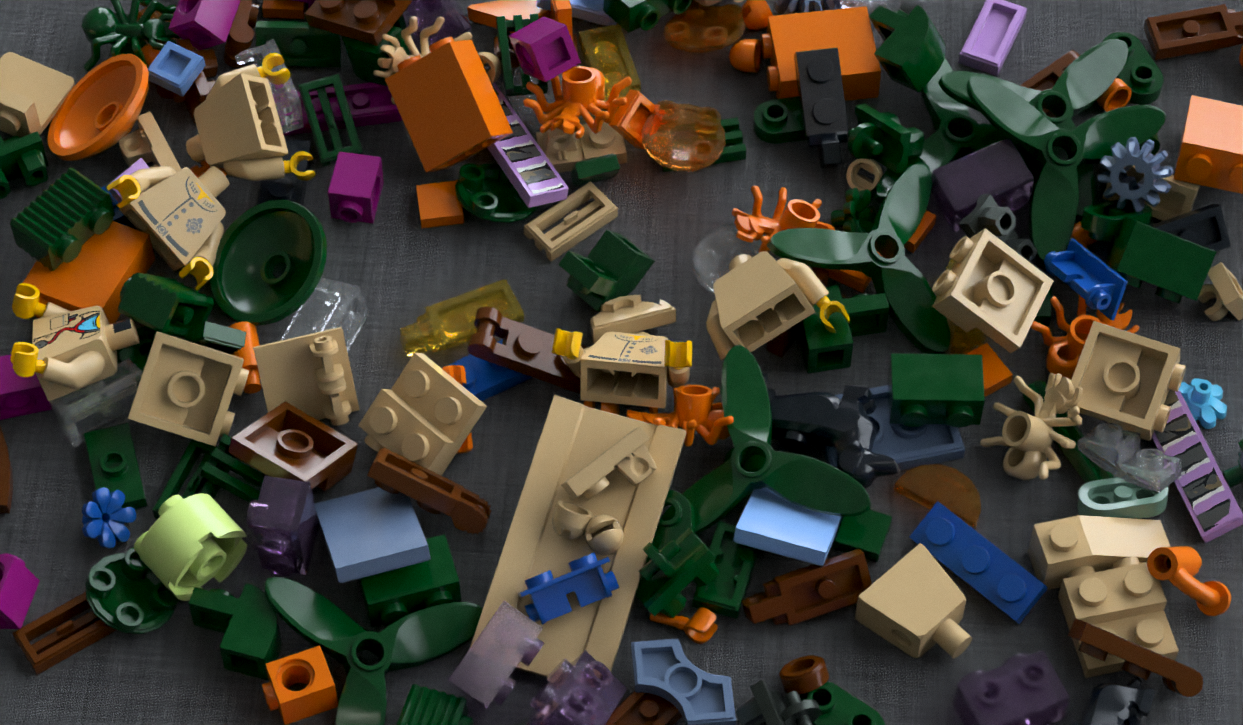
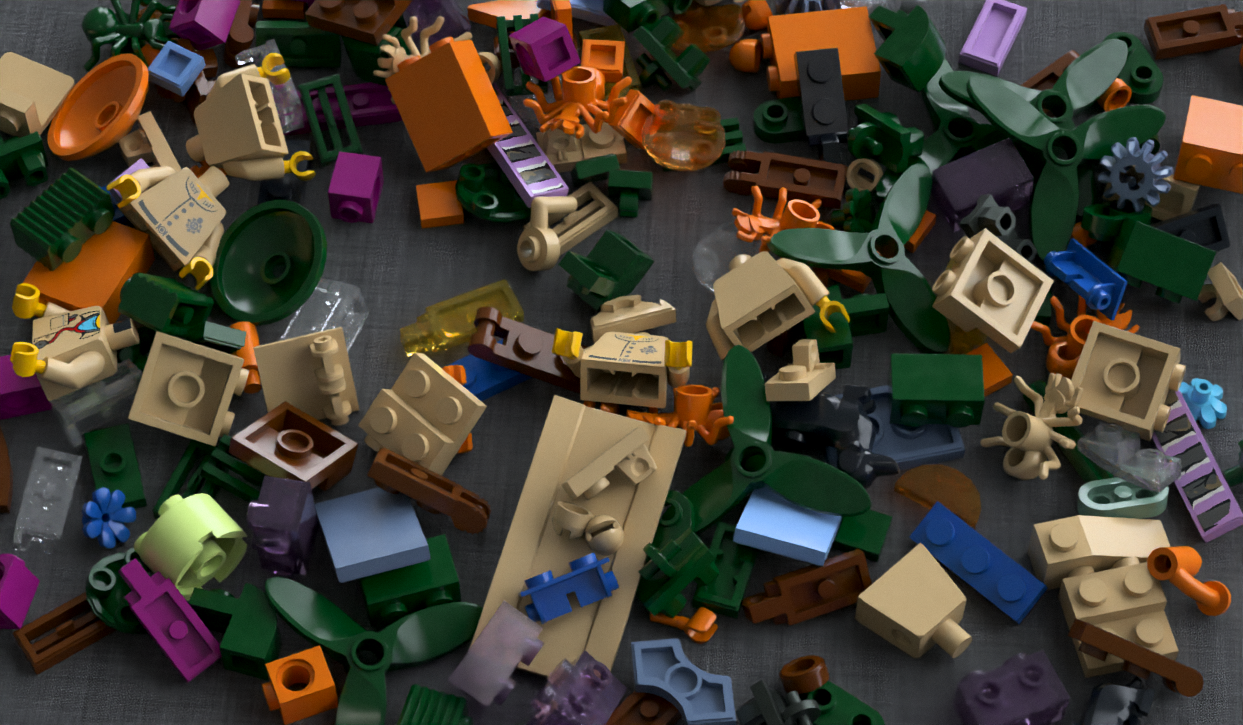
none -> clear hinge [13,446,82,554]
none -> magenta hinge [118,558,222,683]
none -> tan plate [517,196,577,271]
none -> orange tile [581,39,625,83]
none -> dark green tile [608,169,653,218]
none -> dark green hips [632,16,711,92]
none -> reddish brown hinge [722,150,848,209]
none -> tan hinge [765,339,836,401]

